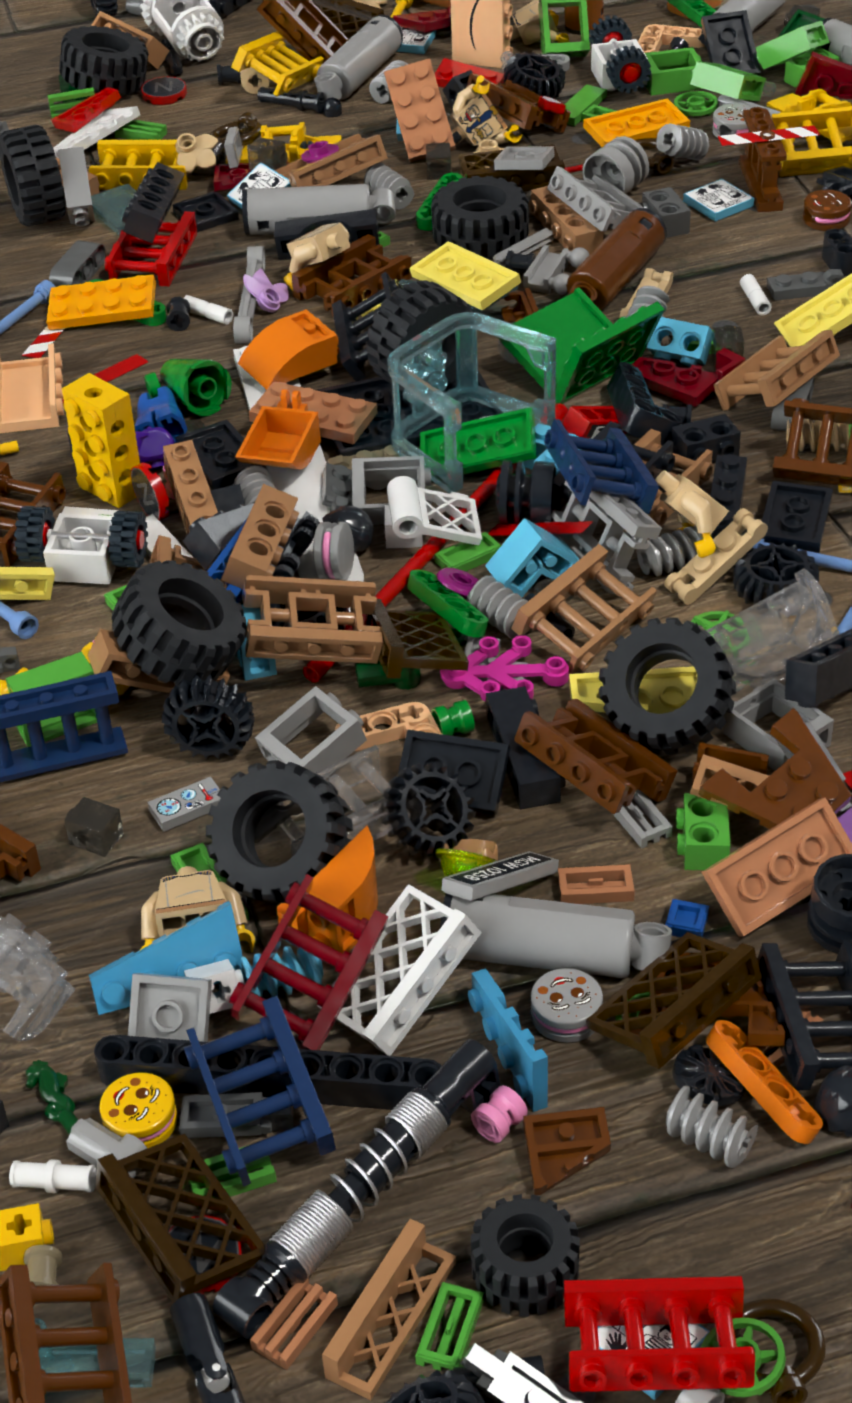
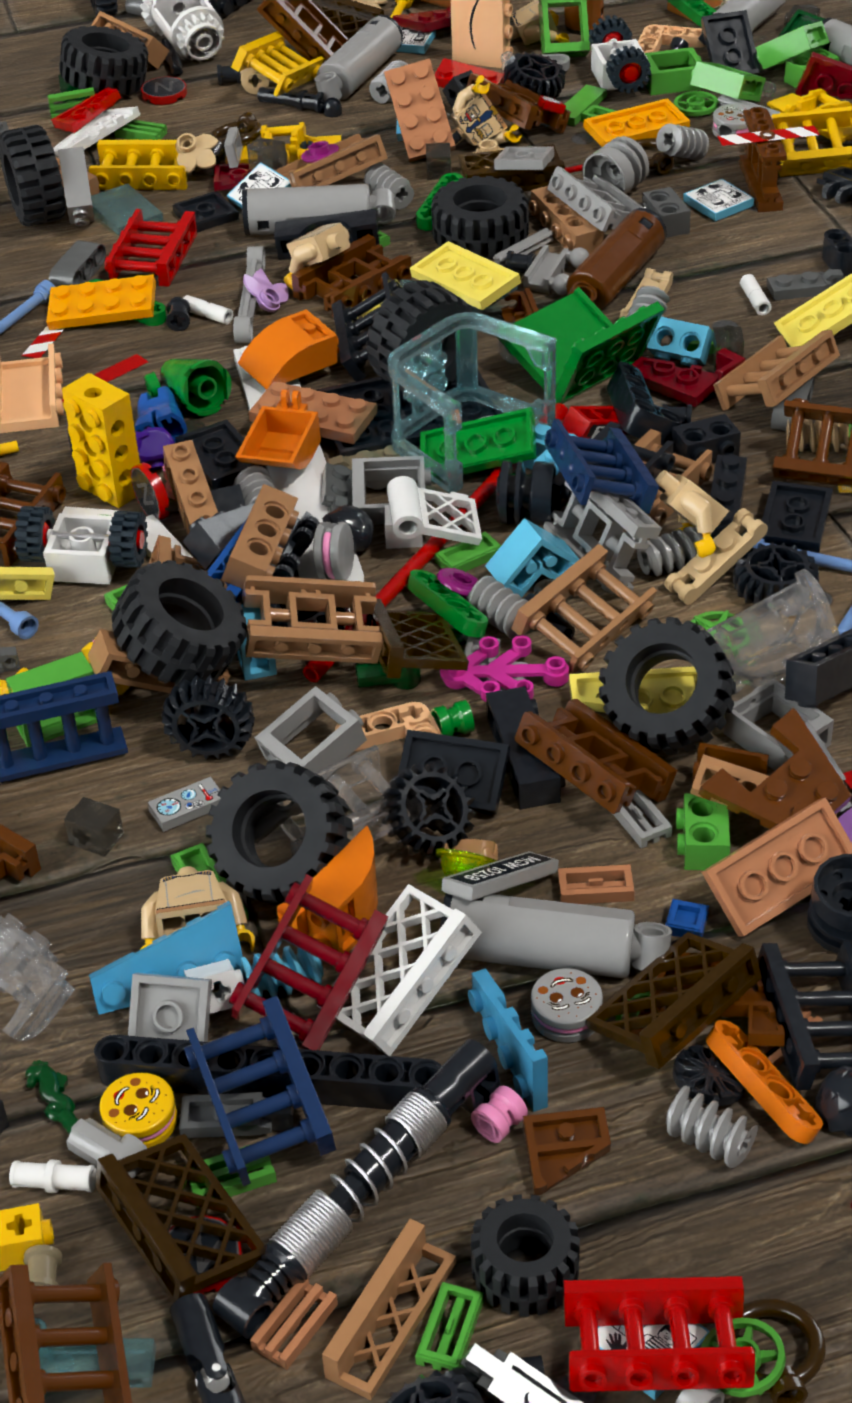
black brick [122,162,185,243] -> none
red sticker [488,521,594,536] -> none
reddish brown head [803,190,852,231] -> none

